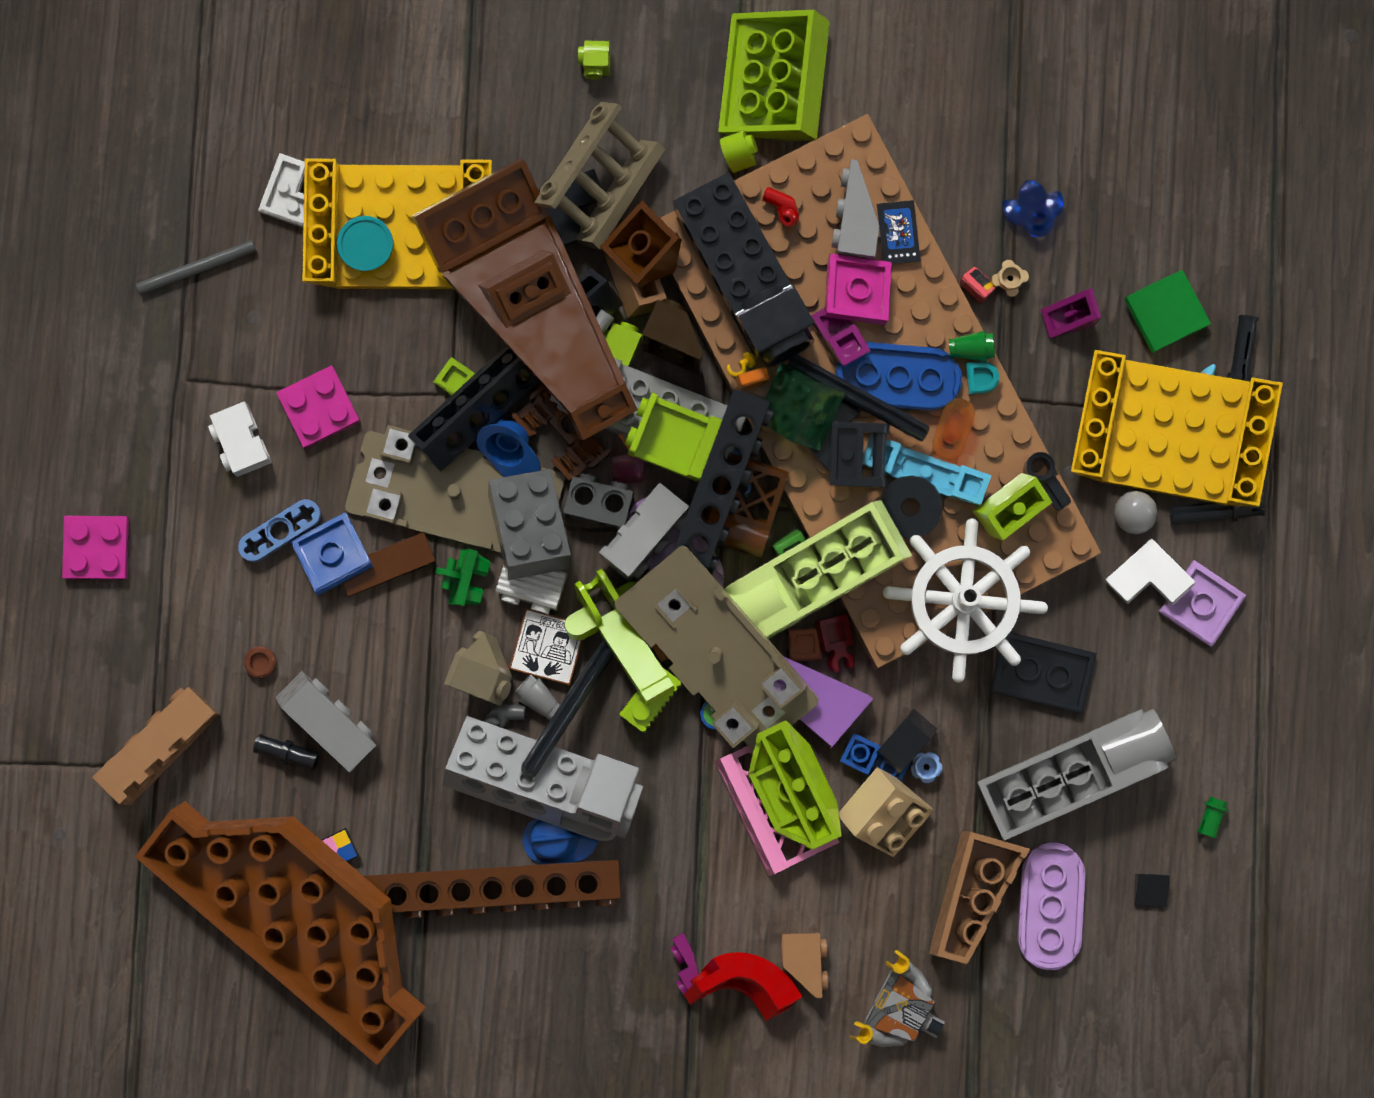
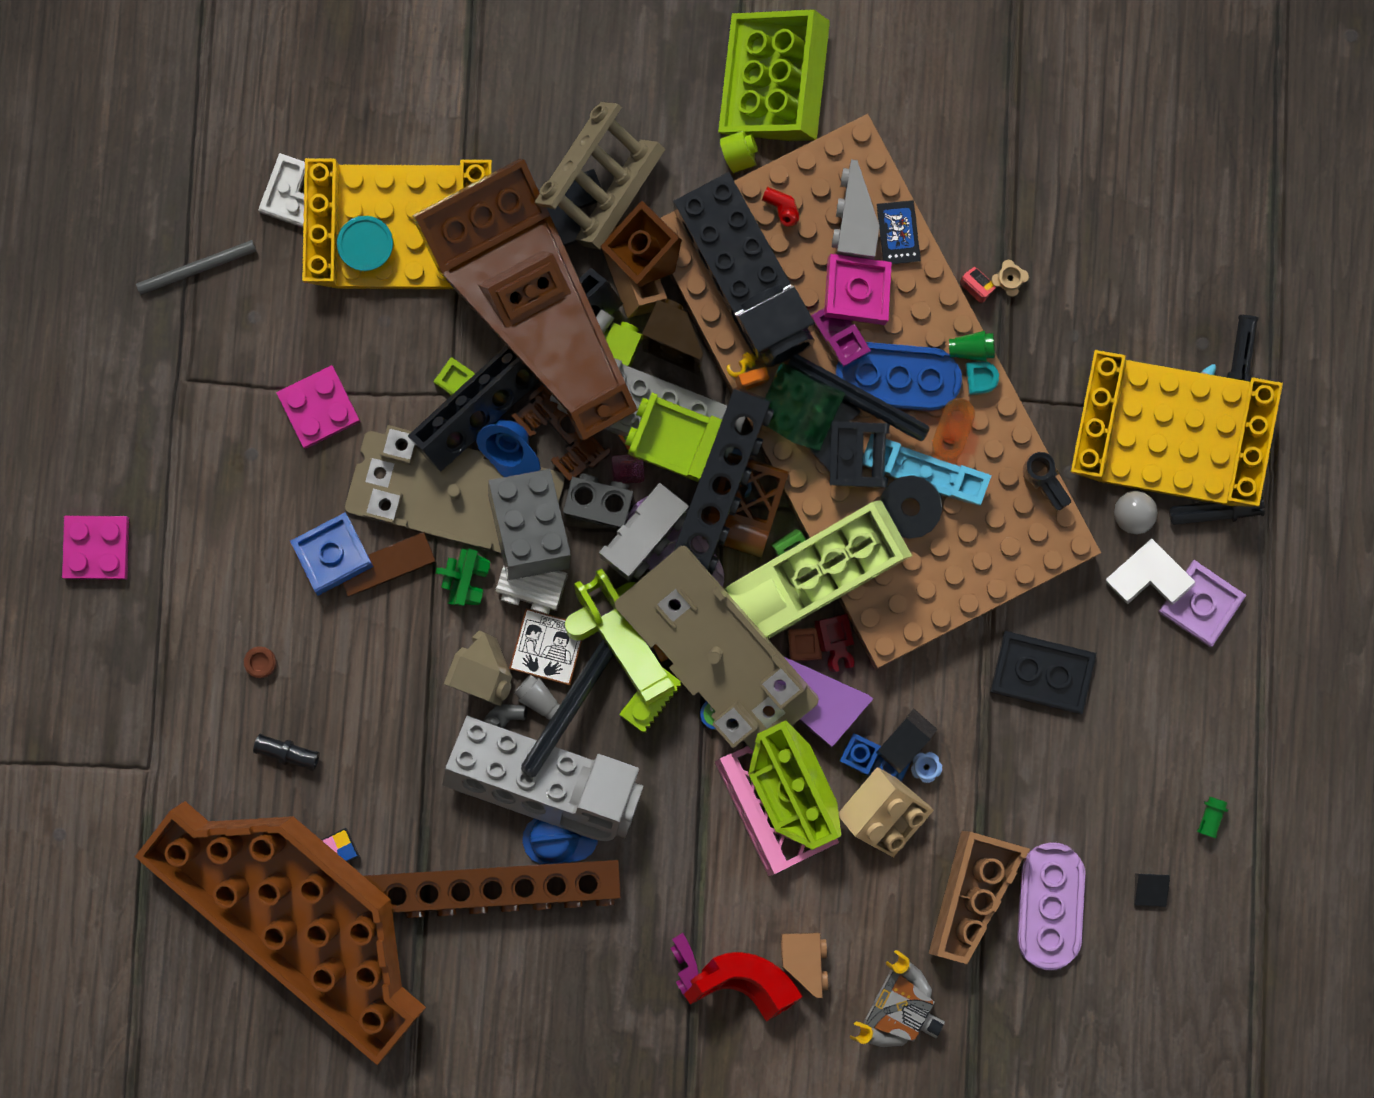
medium nougat wedge [92,687,220,805] -> none
white brick [208,401,272,477] -> none
medium blue beam [238,499,322,562] -> none
light grey wedge [275,671,376,773] -> none
lime plate [578,40,610,80] -> none
white piece [883,518,1048,683] -> none
lime brick [972,473,1053,540] -> none
light grey brick [977,709,1176,841] -> none
clear blue plate [1002,180,1064,237] -> none
magenta slope [1041,288,1101,338] -> none
green slope [1124,270,1211,353] -> none

